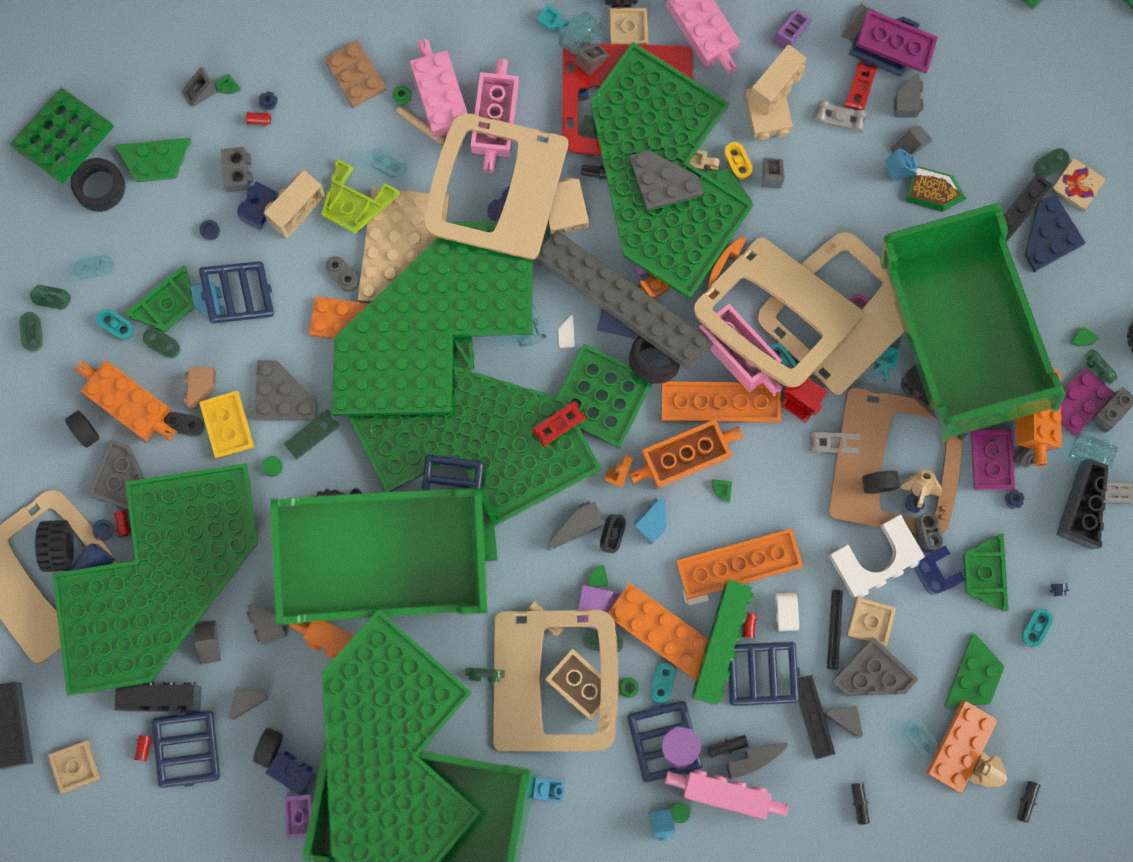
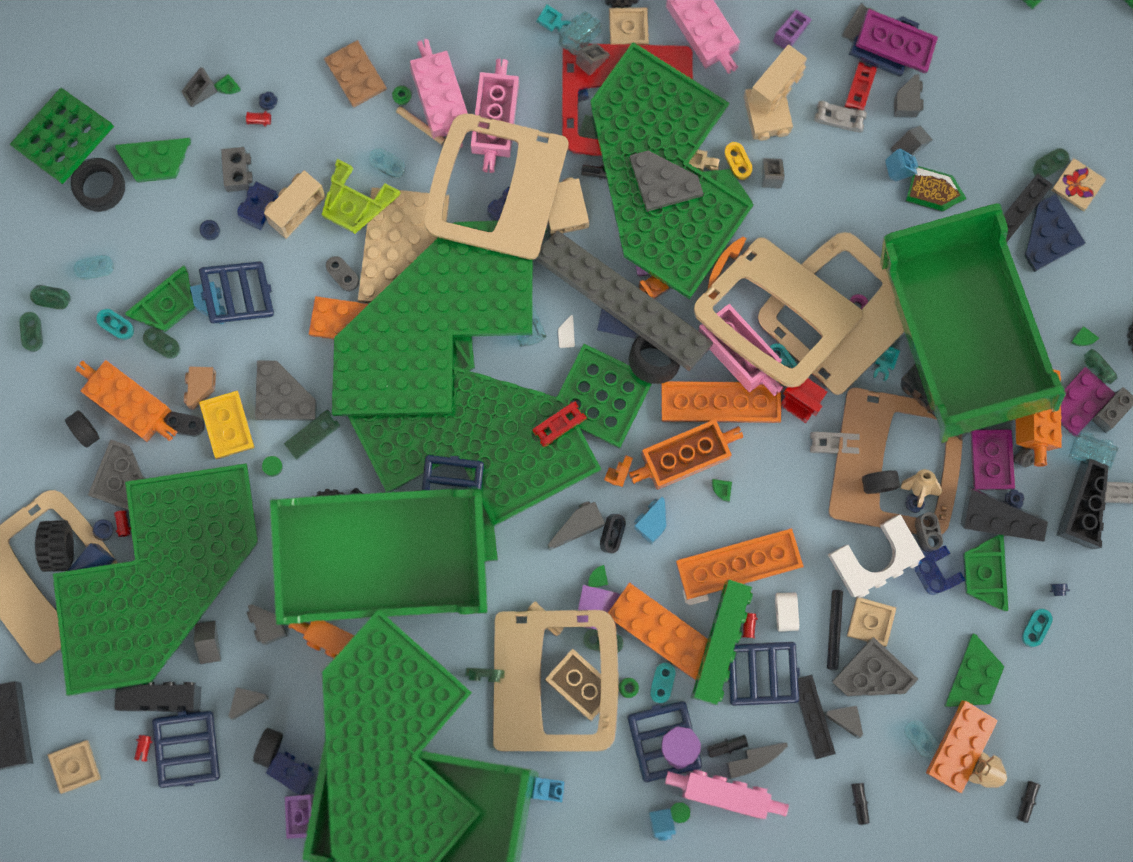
none -> black wedge [961,486,1048,542]

